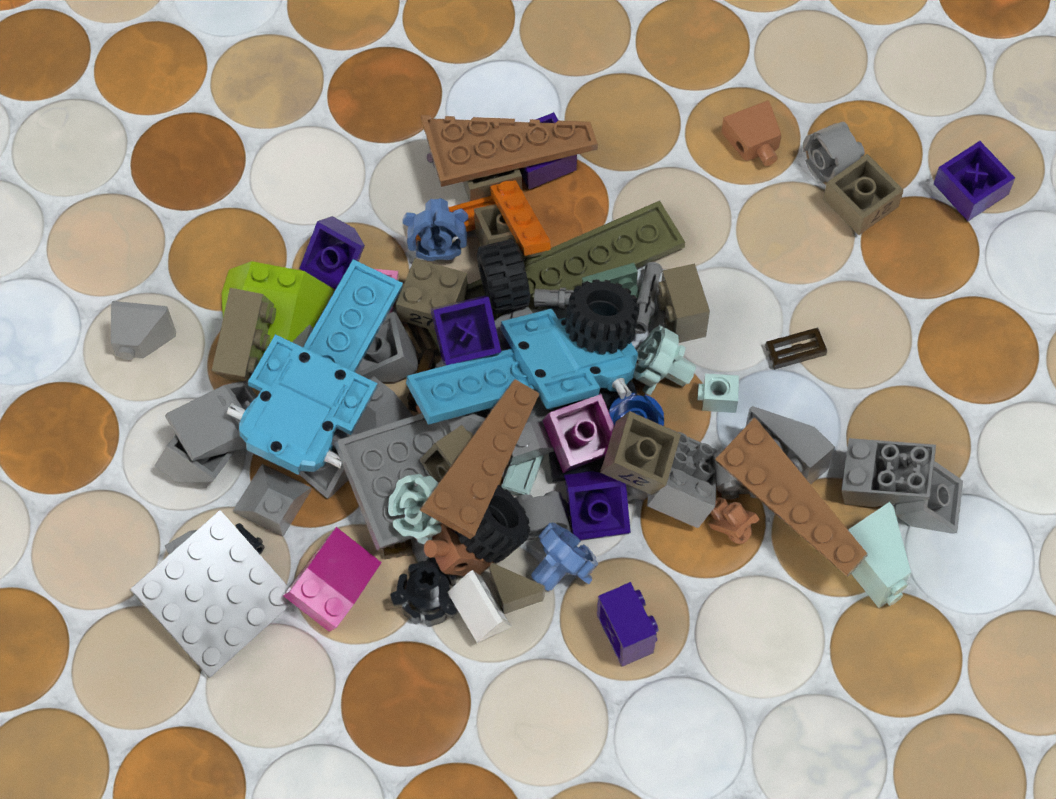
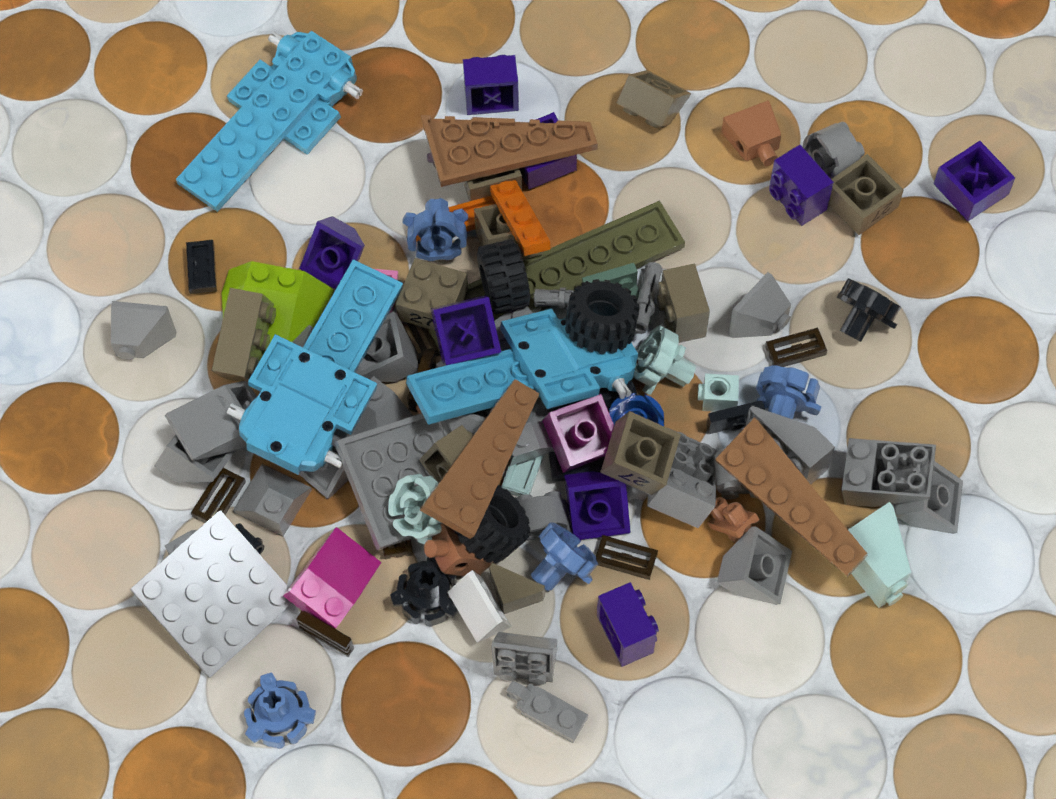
none -> medium azure piece [176,31,363,212]
none -> black plate [186,240,217,294]
none -> dark brown tile [191,468,246,523]
none -> medium blue piece [244,672,316,749]
none -> dark brown tile [296,611,354,657]
none -> dark purple brick [463,55,519,115]
none -> light grey slope [492,632,557,685]
none -> light grey hinge [506,680,588,743]
none -> dark brown tile [596,535,658,580]
none -> dark tan slope [617,70,691,128]
none -> black plate [706,401,765,434]
none -> light grey slope [717,526,792,605]
none -> light grey slope [728,272,791,338]
none -> medium blue piece [756,365,821,419]
none -> dark purple brick [769,145,834,226]
none -> black piece [837,278,901,342]

